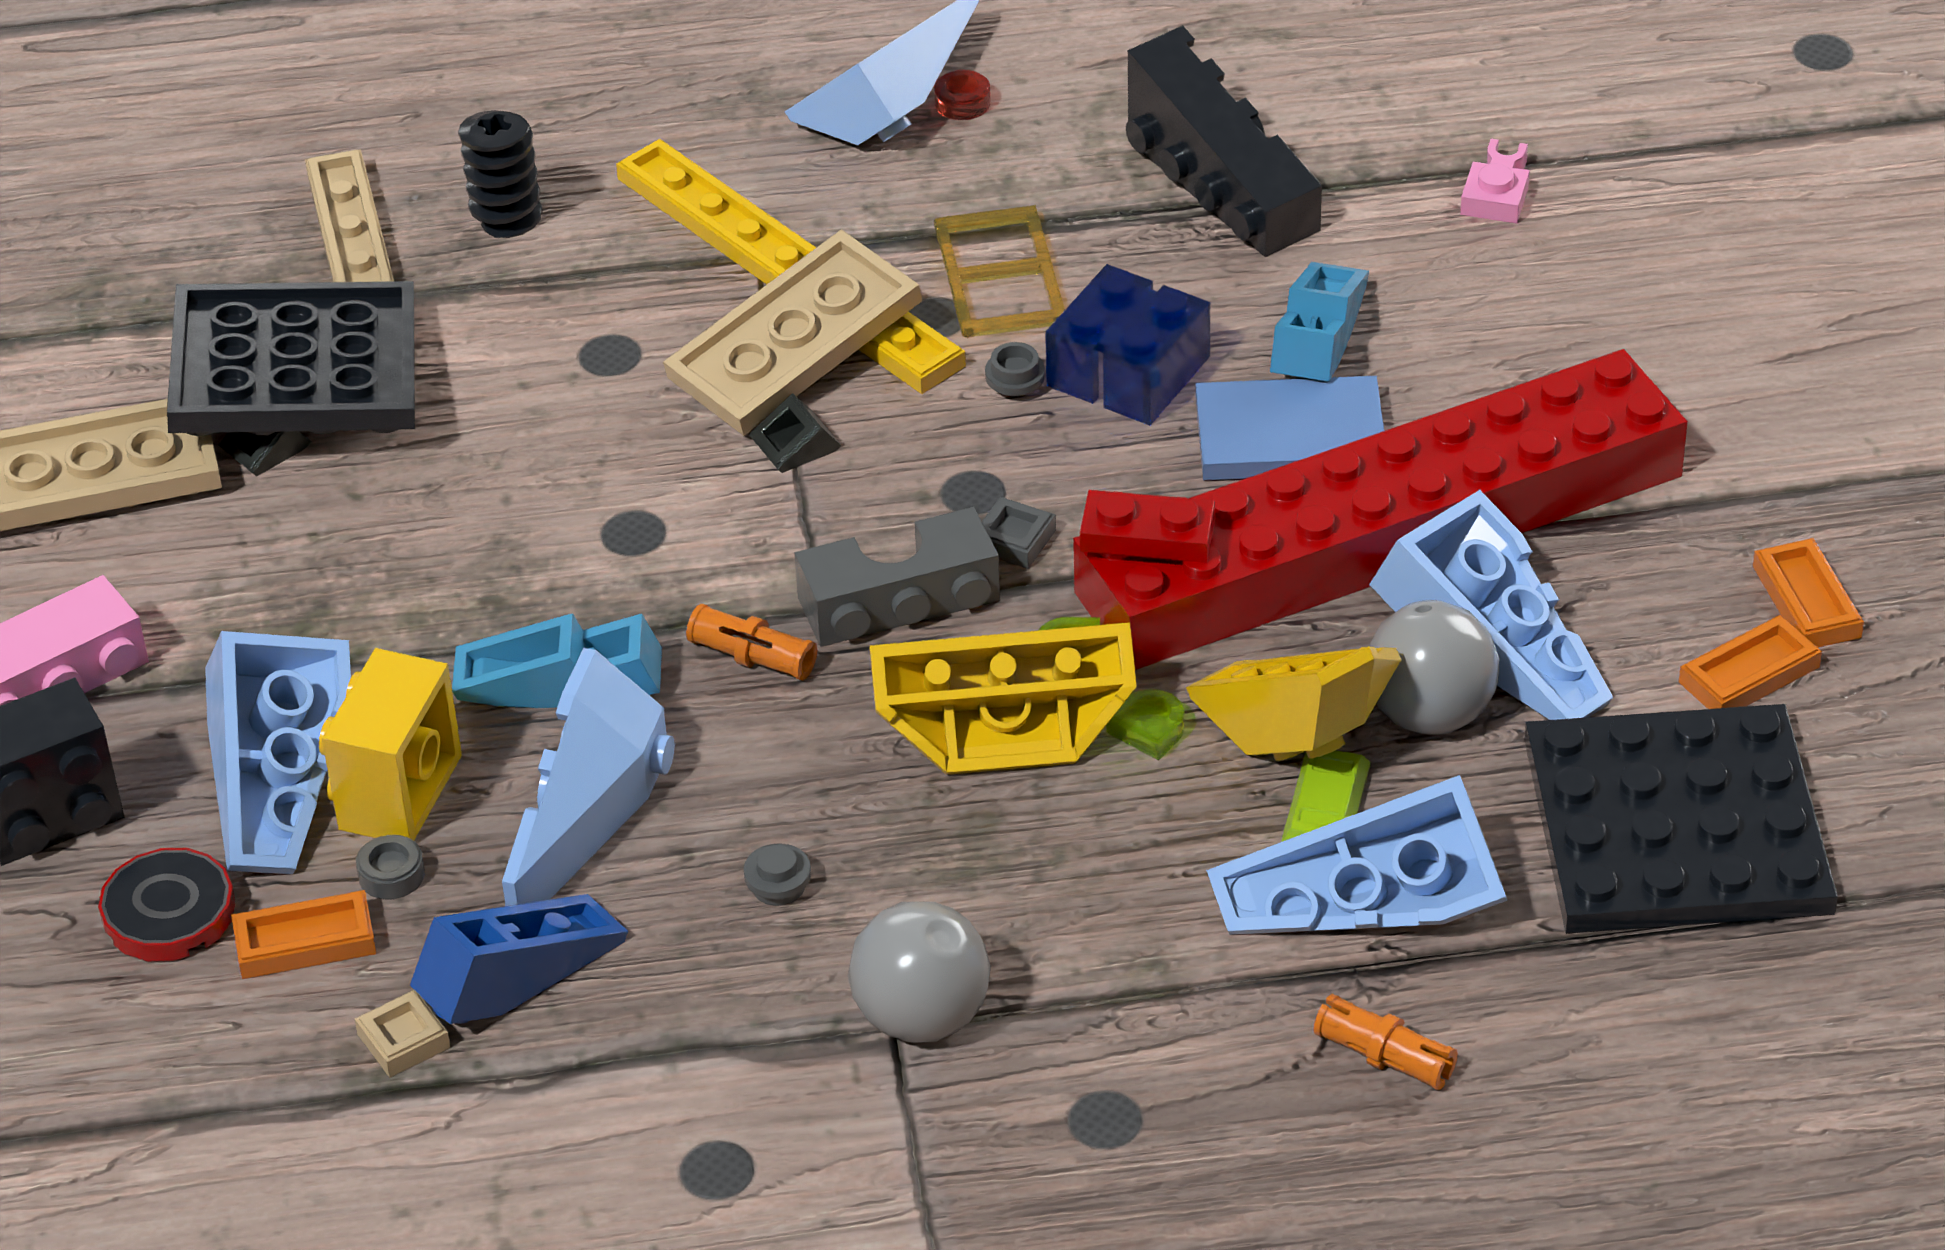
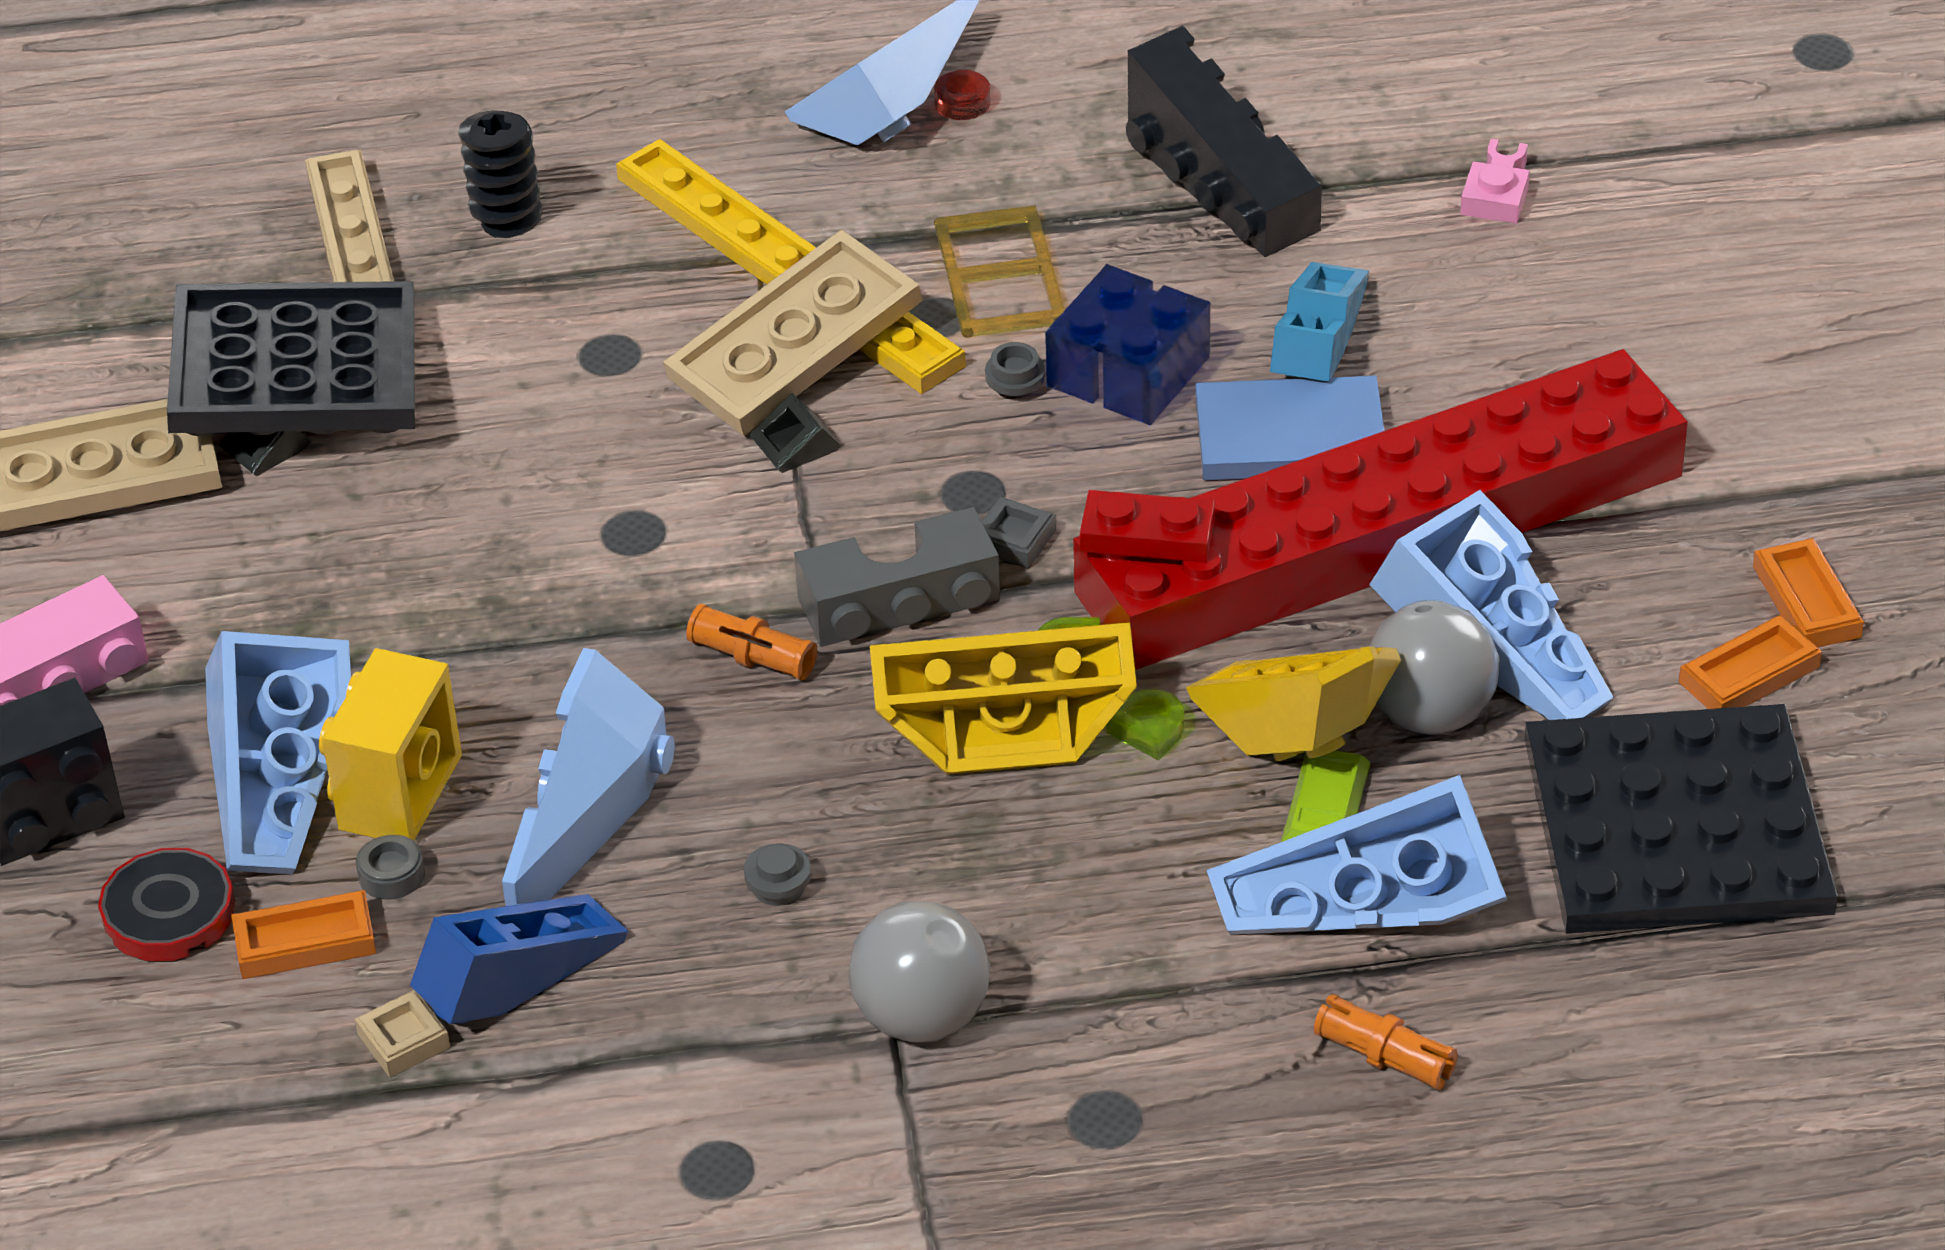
dark azure slope [452,613,662,708] -> none

